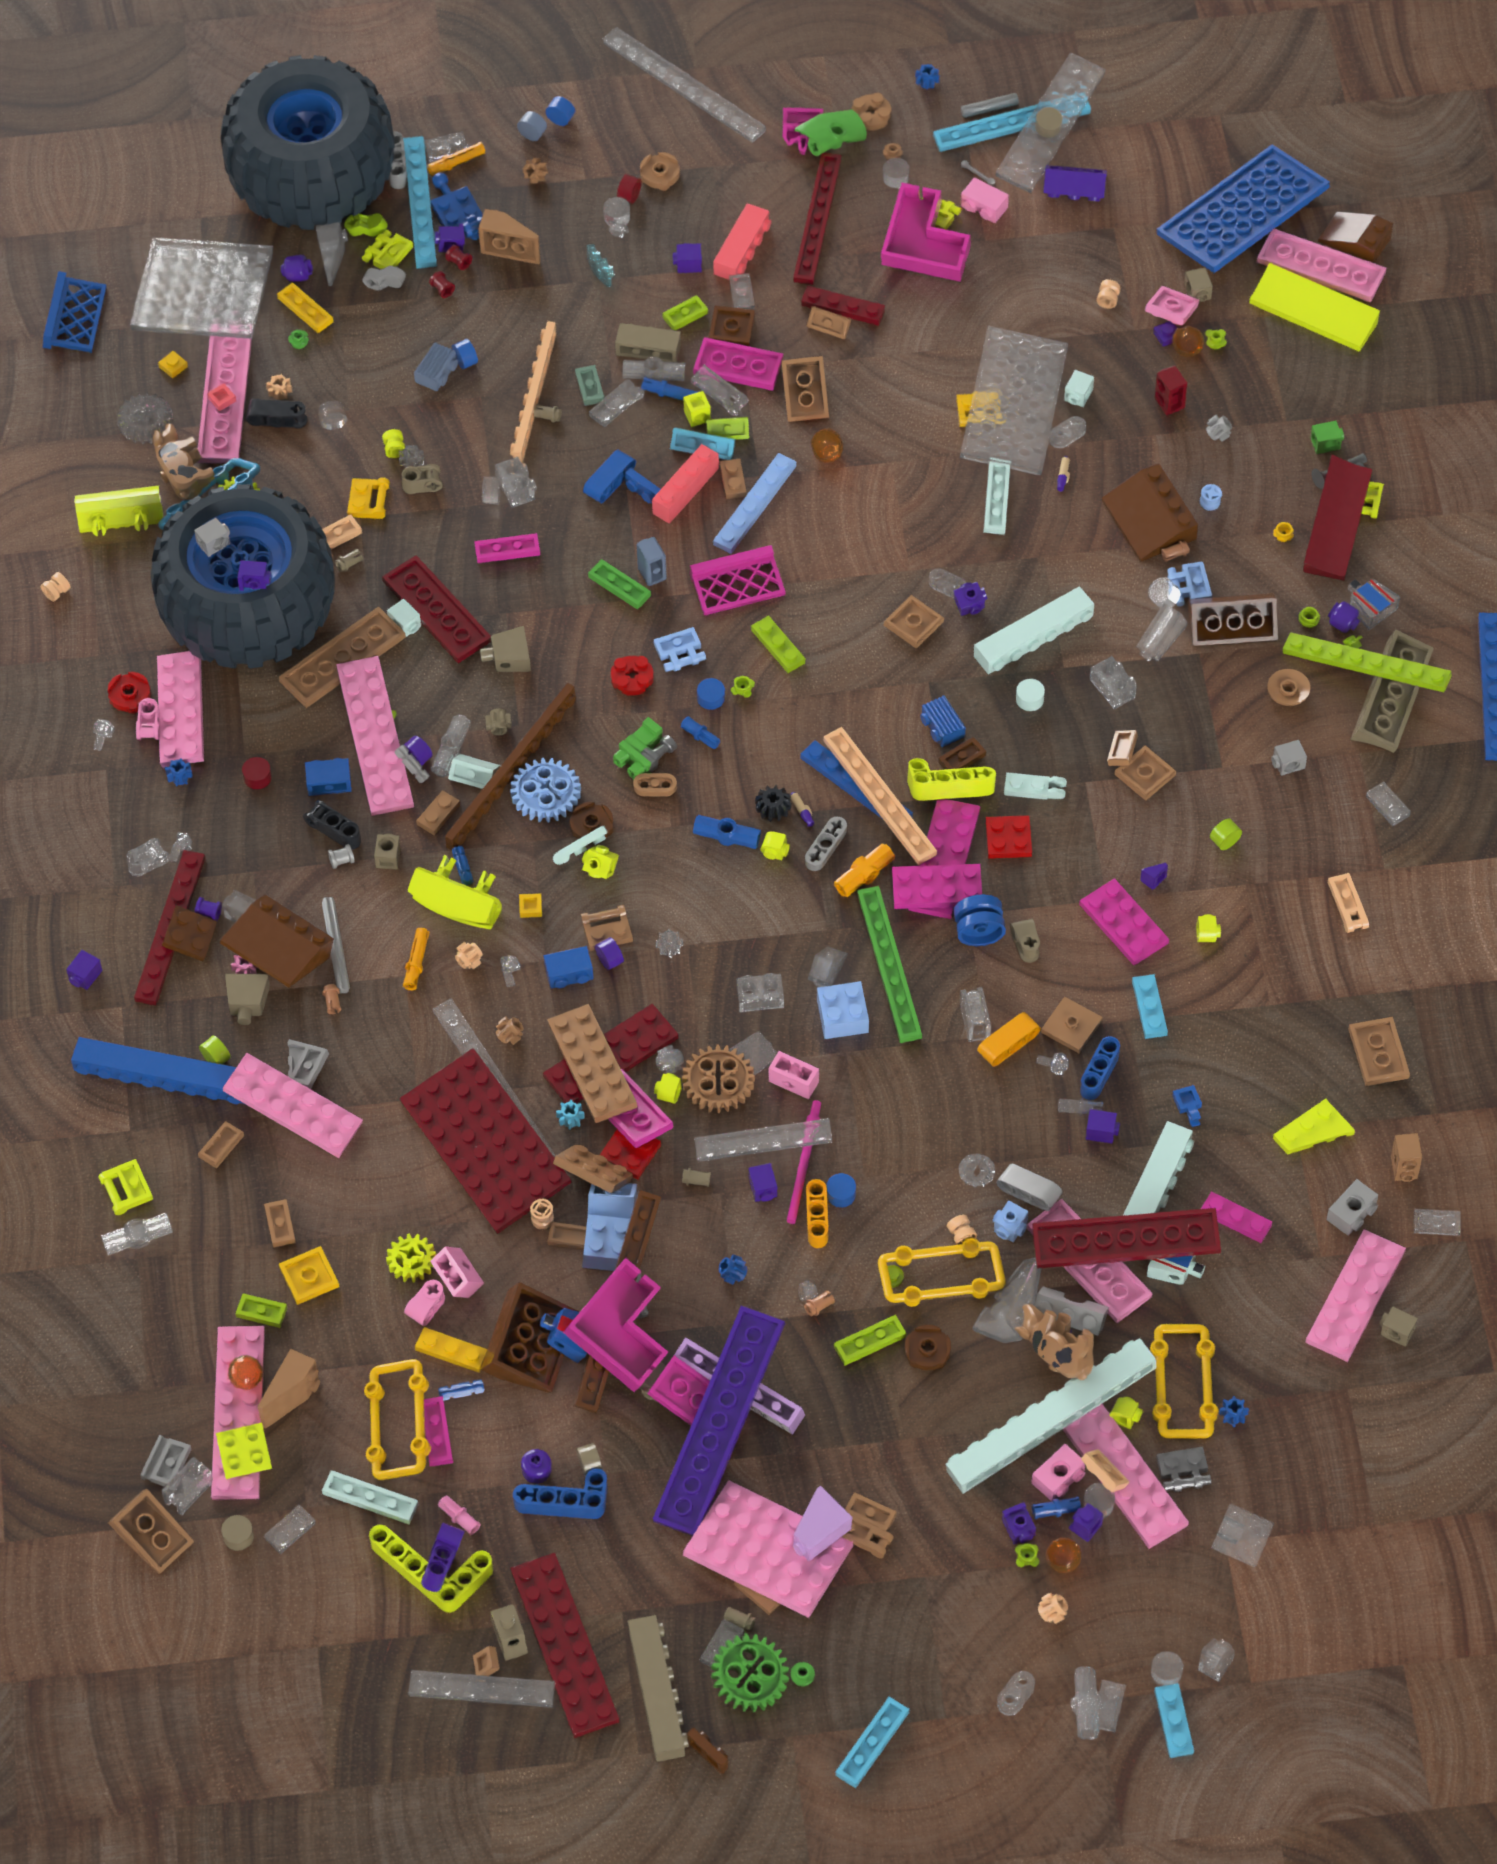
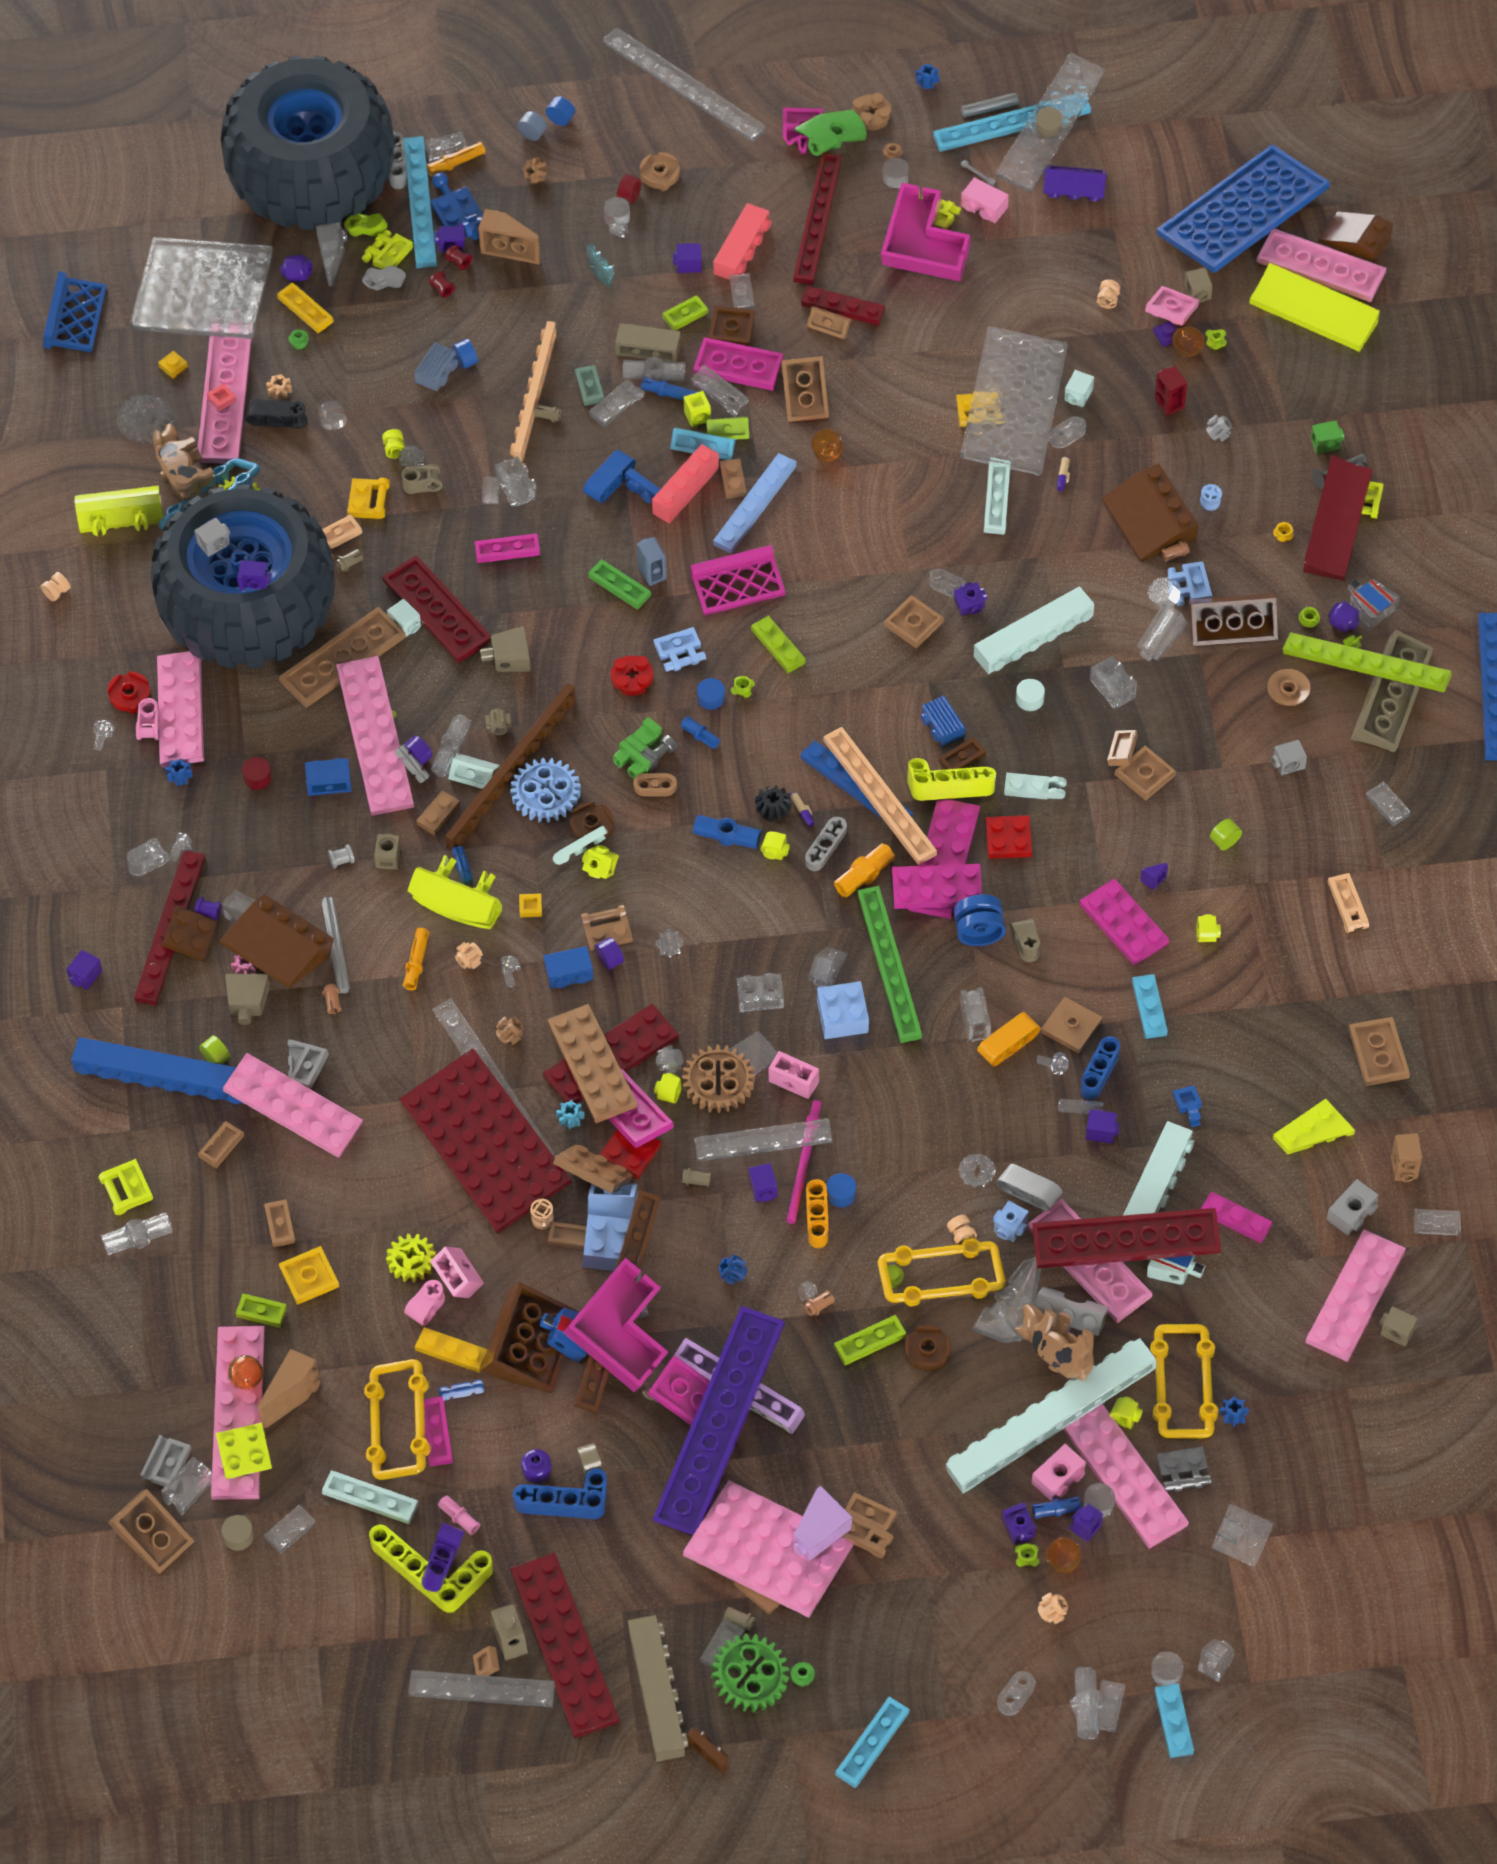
black piece [303,800,361,850] -> none
light nougat plate [1081,1449,1129,1492] -> none

